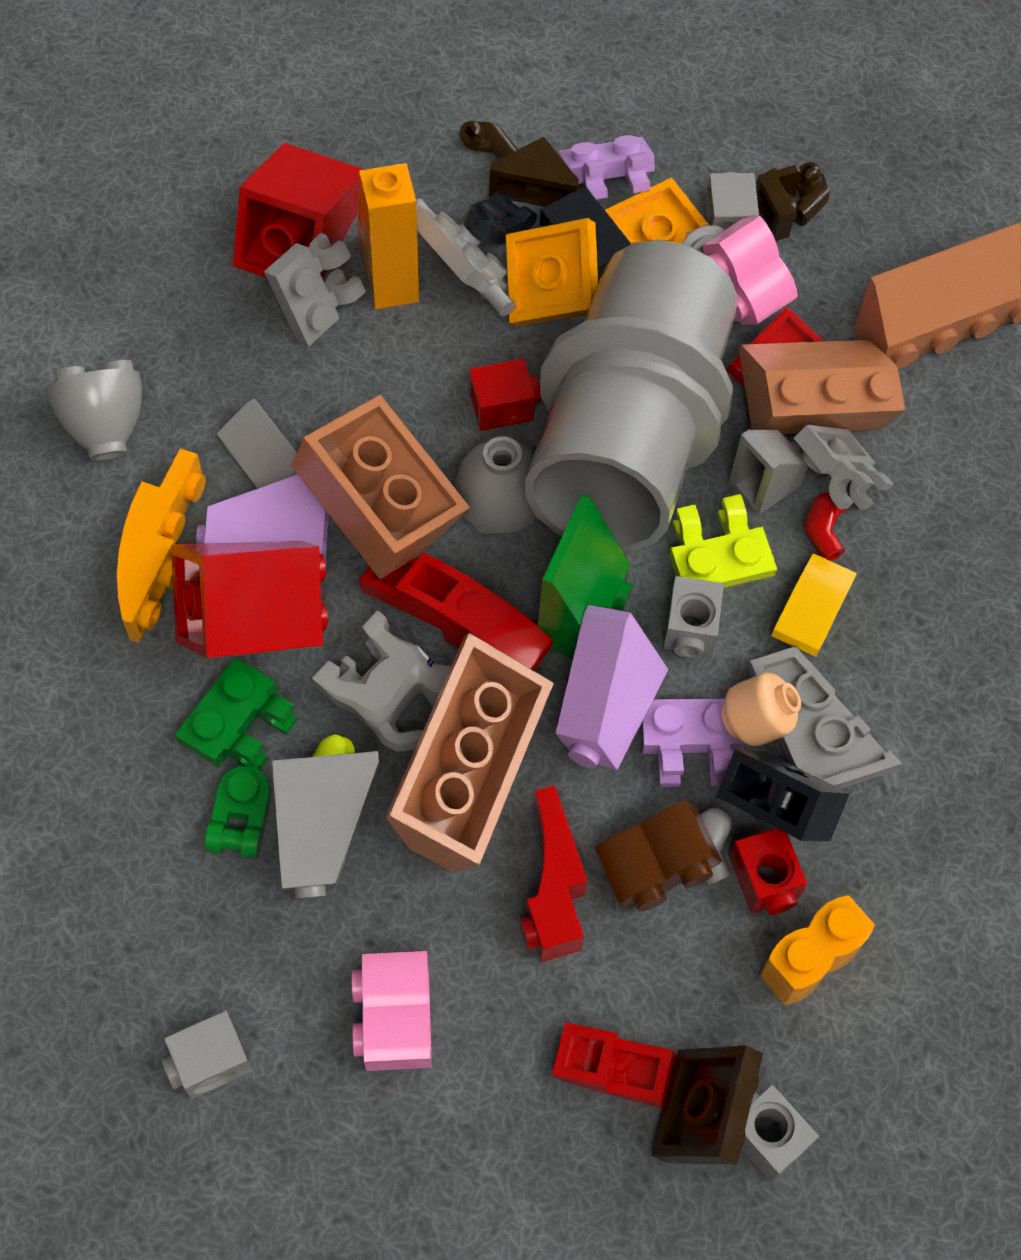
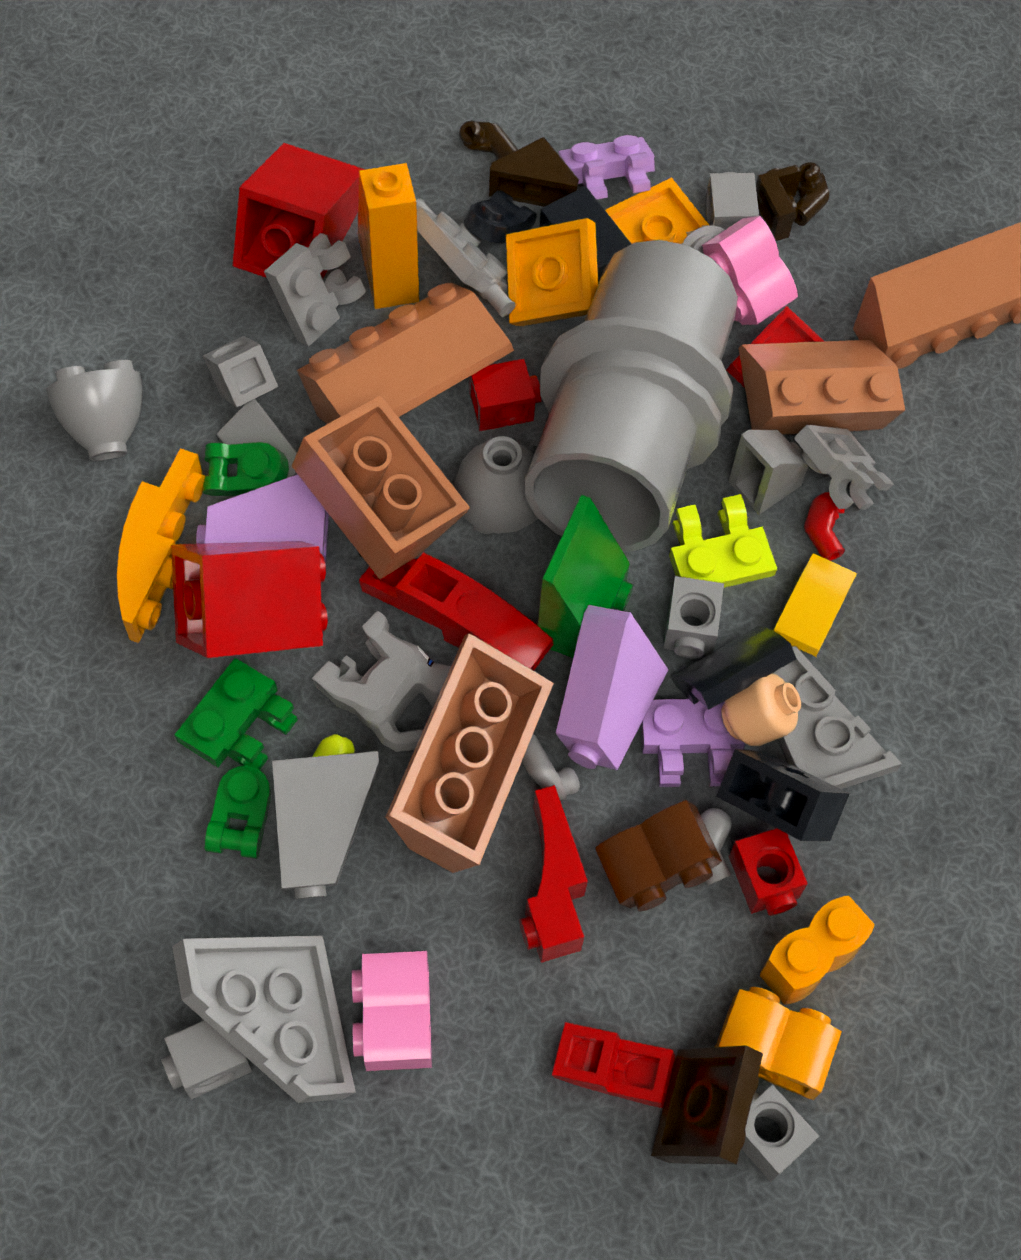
none -> light grey plate [172,936,356,1103]
none -> green plate [202,442,289,496]
none -> light grey brick [203,336,278,407]
none -> nougat slope [297,283,514,424]
none -> light grey arm [522,734,580,801]
none -> black slope [671,626,797,710]
none -> light orange brick [716,987,842,1100]

